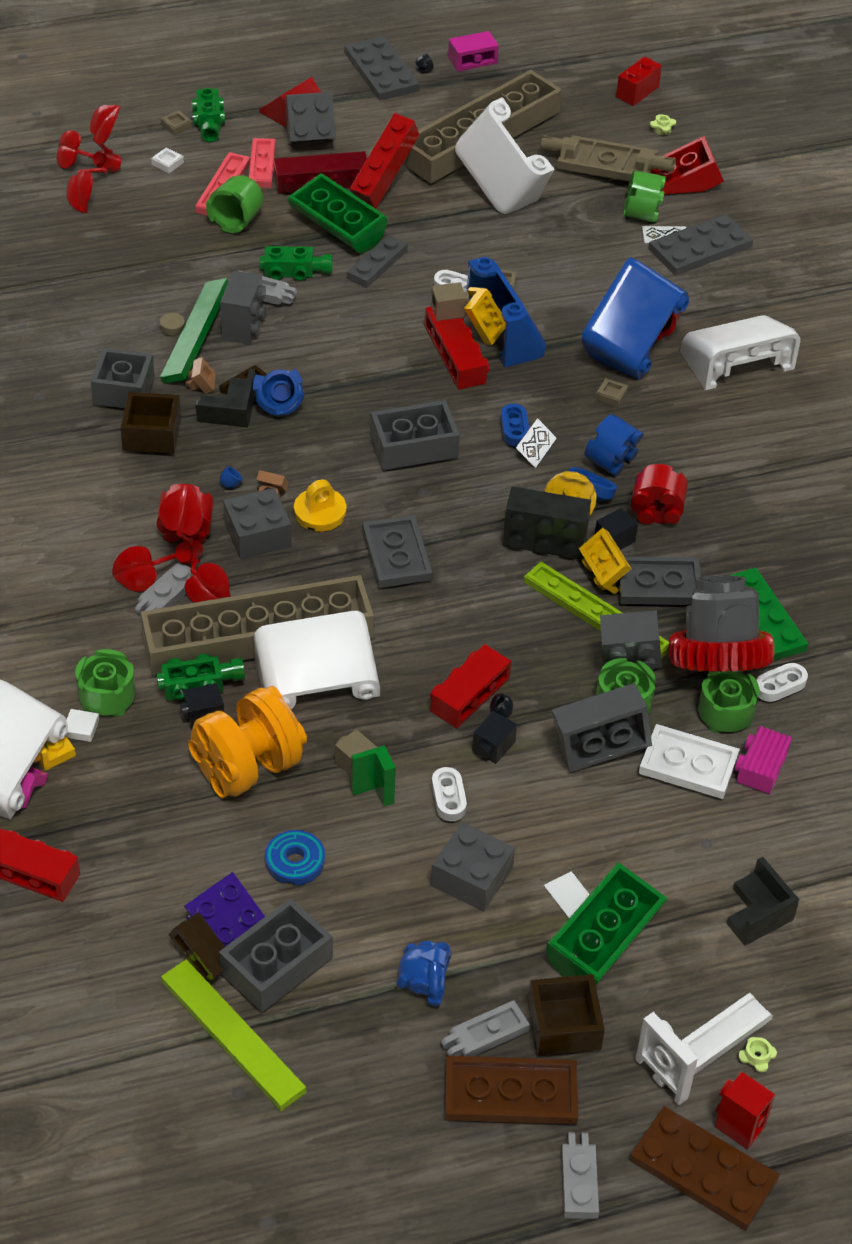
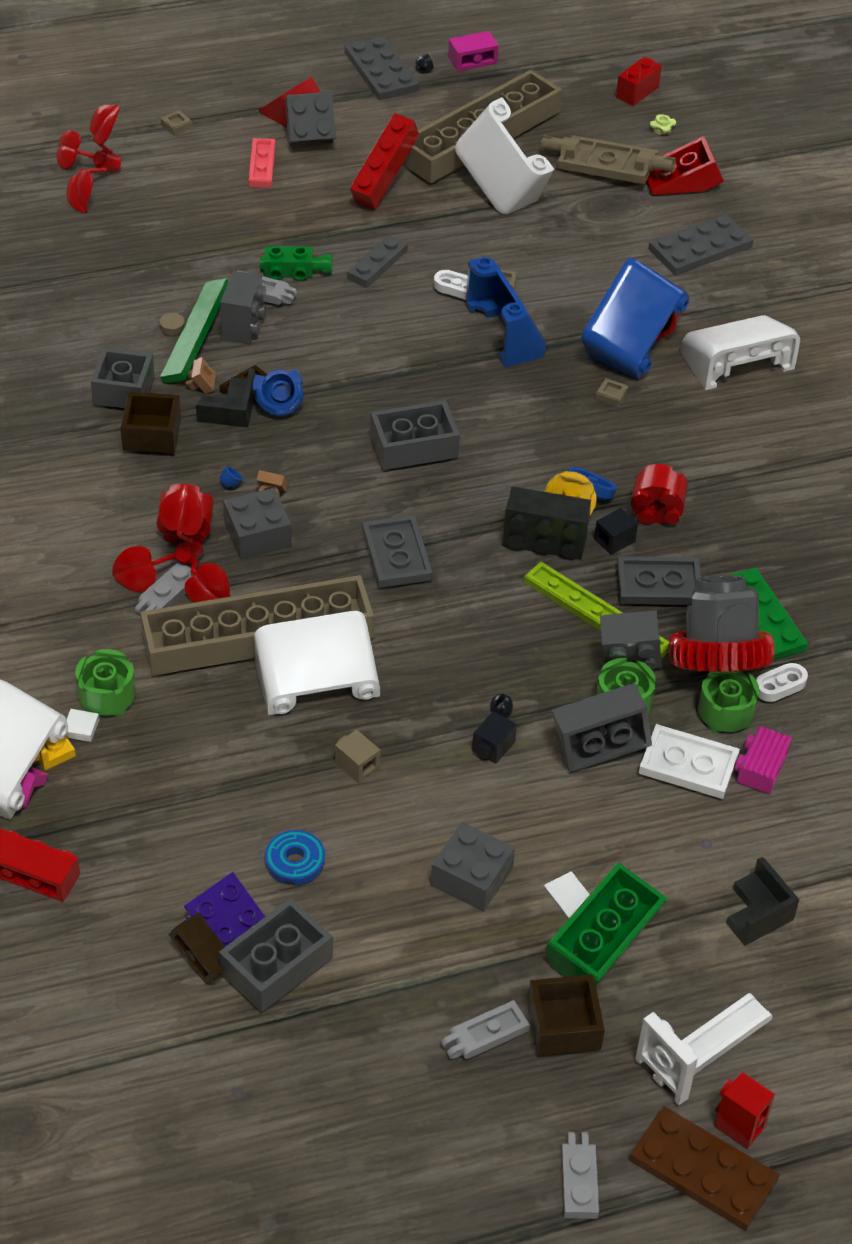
white tile [151,148,184,174] -> none
green brick [156,654,245,701] -> none
lime tile [161,959,306,1111] -> none
black brick [179,683,224,730] -> none
light orange piece [188,686,307,799] -> none
green brick [192,88,225,142] -> none
coral tile [195,152,250,216] -> none
bright green cylinder [206,175,263,233] -> none
dark red brick [274,151,367,194] -> none
green brick [288,173,387,253] -> none
yellow tile [294,479,347,532] -> none
green panel [351,745,396,807] -> none
blue helmet [396,941,453,1008] -> none
red brick [424,306,490,390] -> none
red brick [430,644,511,729] -> none
dark tan brick [431,282,470,321] -> none
white plate [432,767,467,821] -> none
reddish brown plate [445,1055,578,1125] -> none
yellow bracket [464,287,506,345] -> none
blue plate [501,404,529,447] -> none
white sticker [516,418,556,468] -> none
yellow bracket [579,528,632,594] -> none
blue brick [584,414,643,477] -> none
bright green brick [623,171,666,223] -> none
white sticker [642,226,686,243] -> none
yellowish green plate [739,1037,777,1072] -> none

